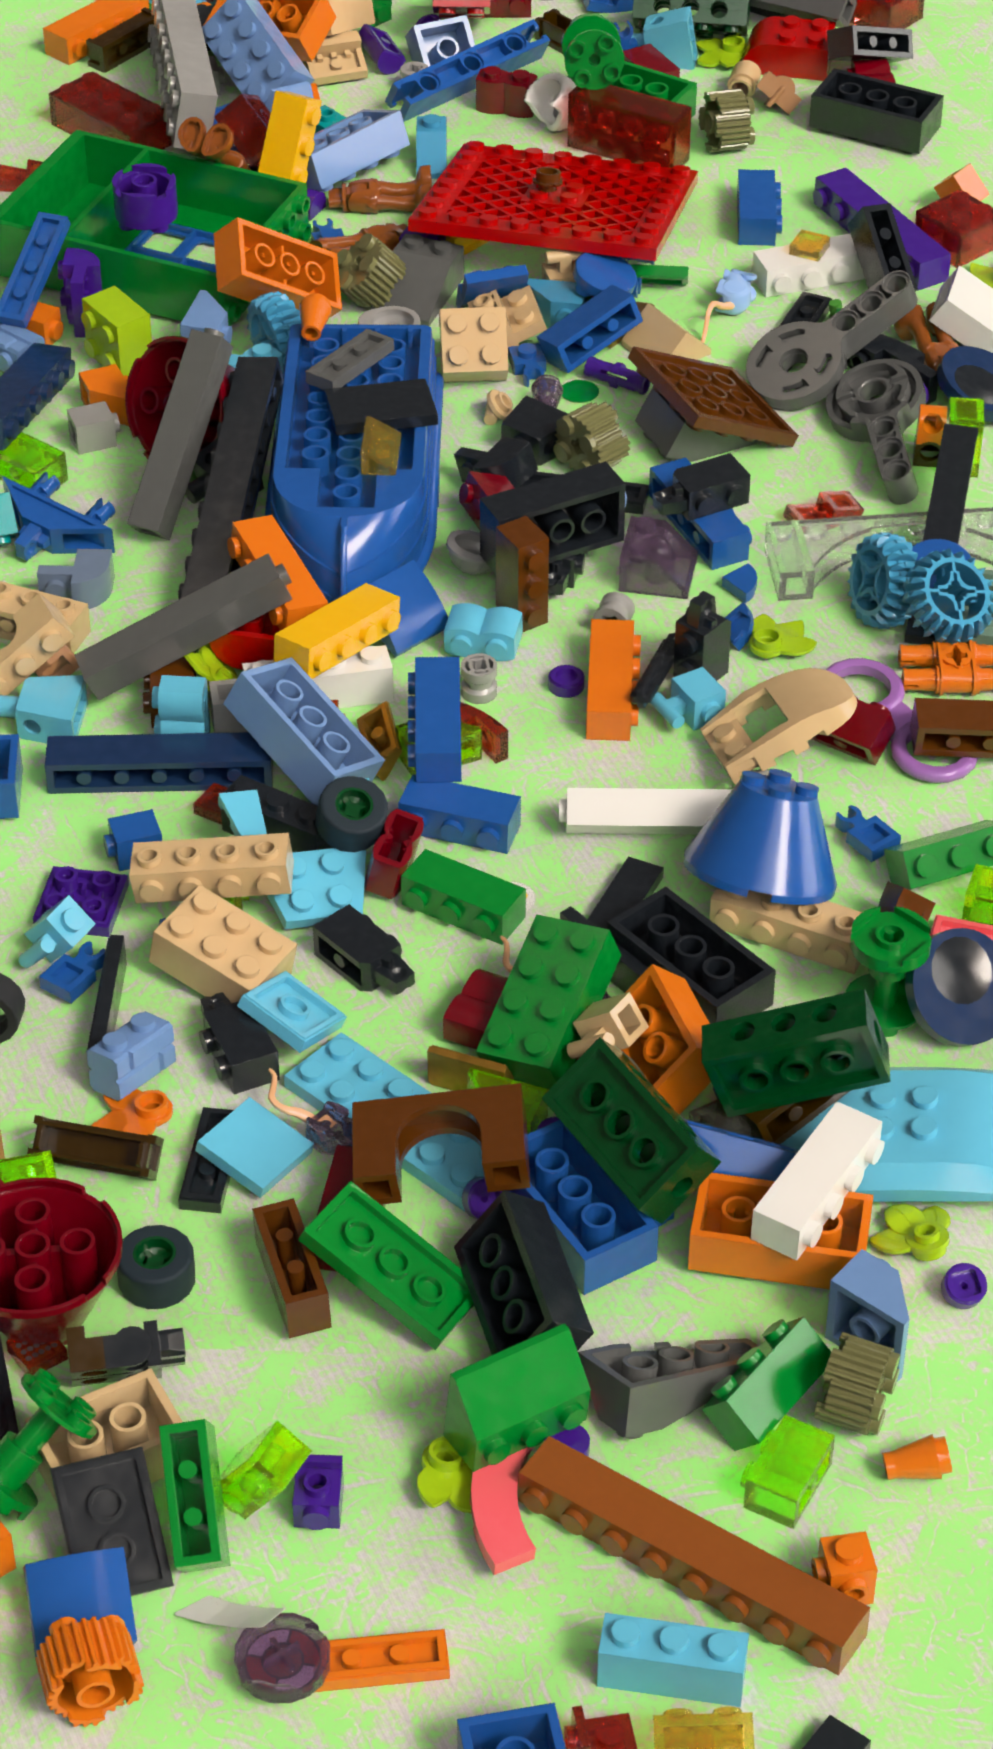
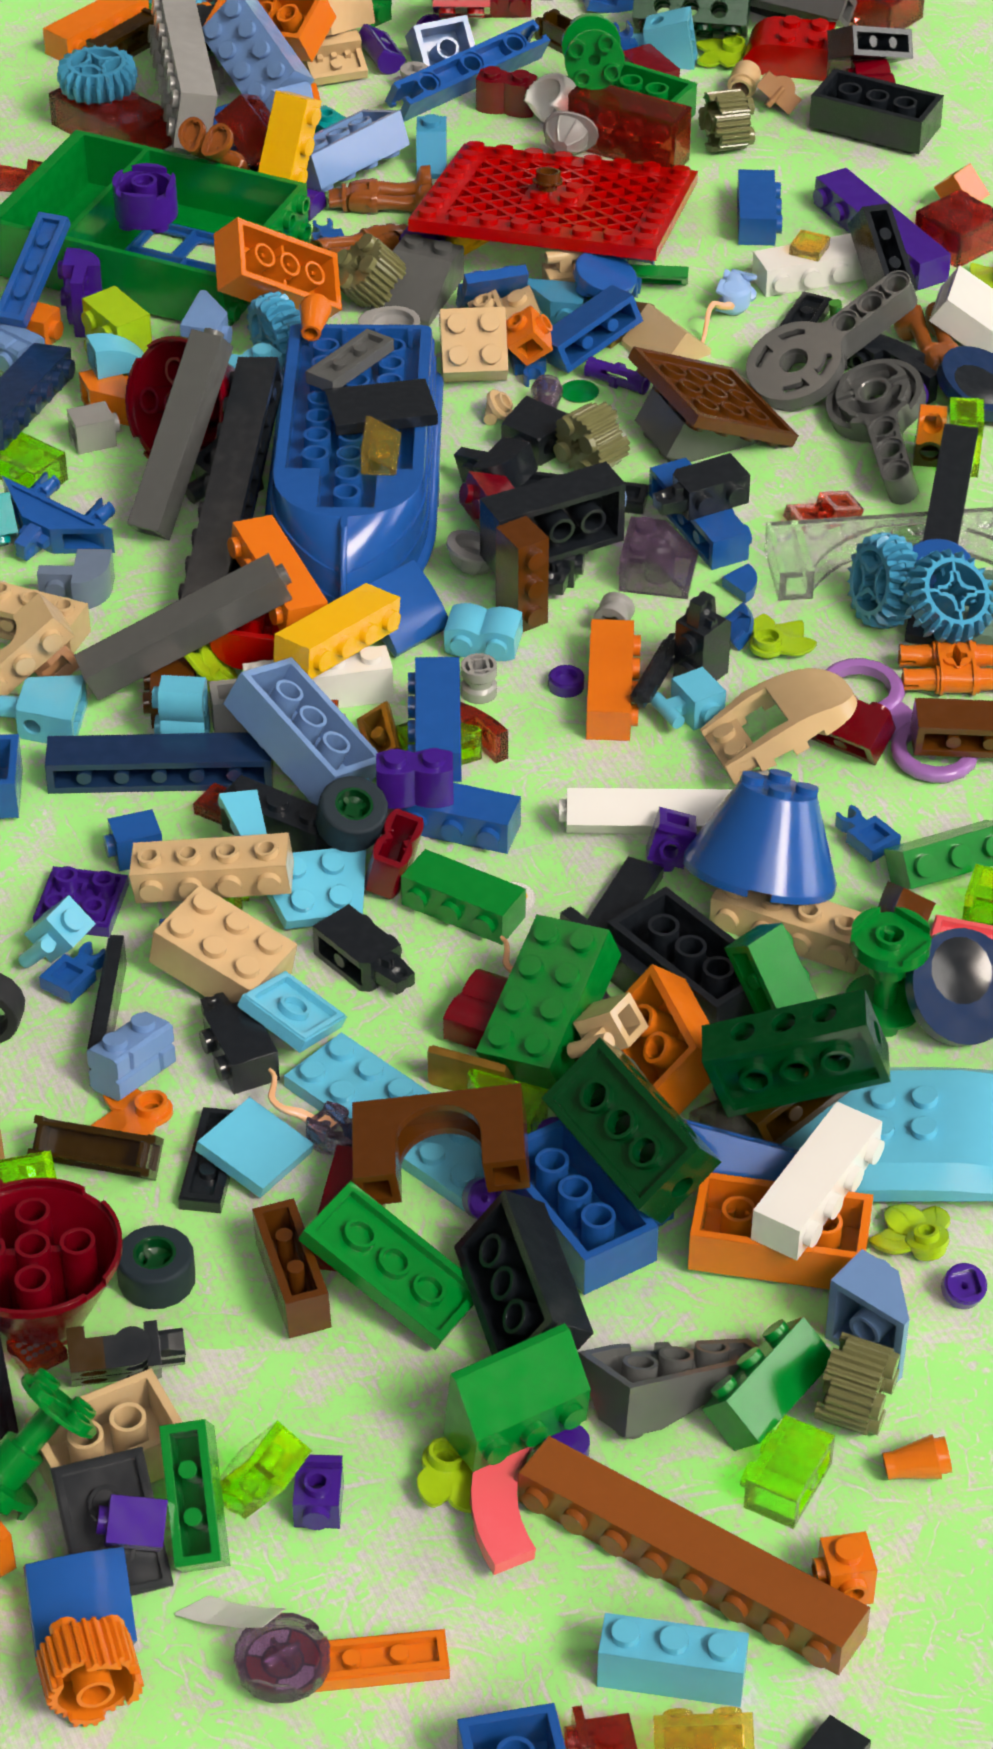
none -> dark azure gear [57,45,138,105]
none -> medium azure brick [86,333,144,380]
none -> dark purple brick [96,1494,168,1552]
none -> dark purple brick [376,748,454,809]
none -> orange brick [506,305,553,366]
none -> light grey piece [543,111,599,155]
none -> dark purple brick [646,806,697,872]
none -> brick [724,923,818,1013]

